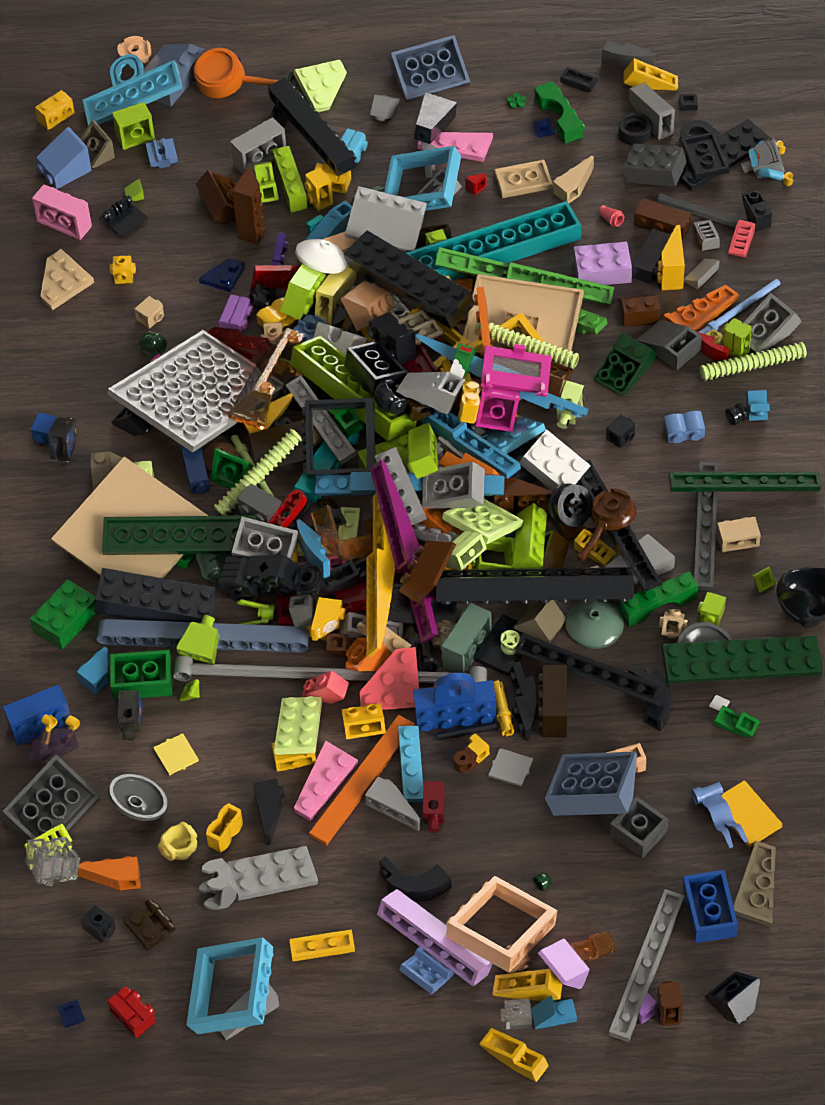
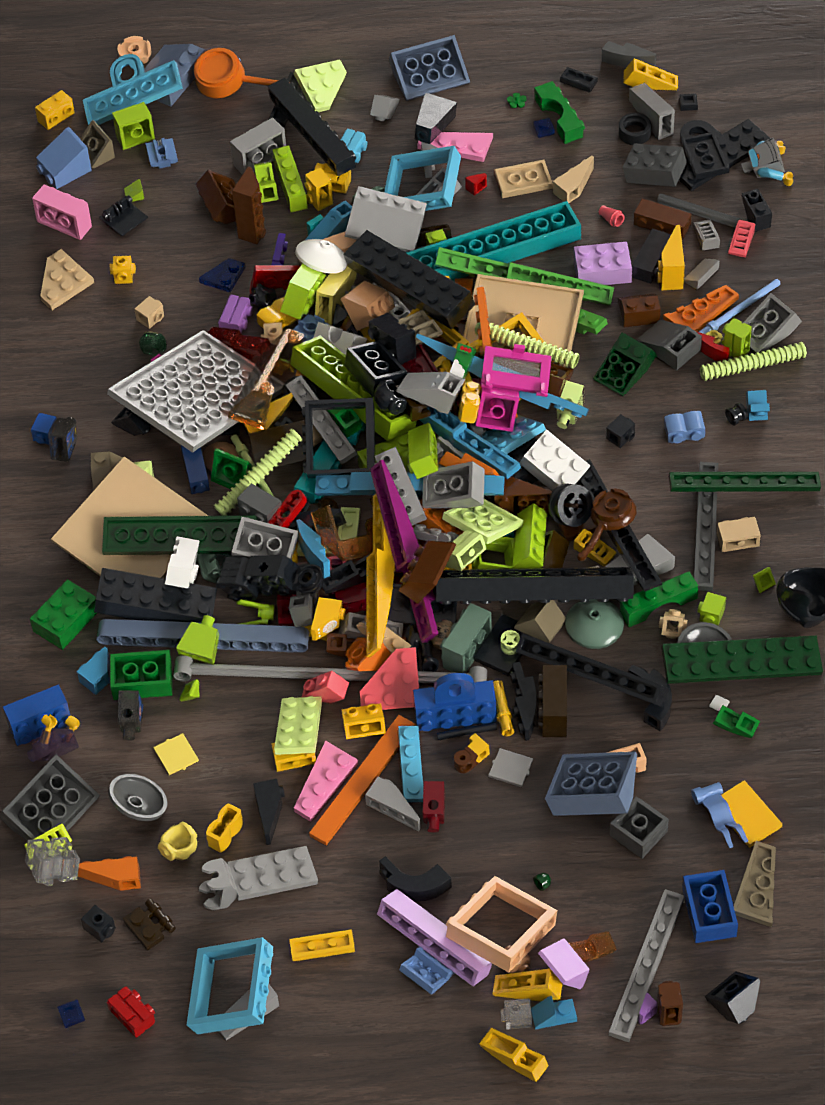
none -> white wedge [165,536,199,588]

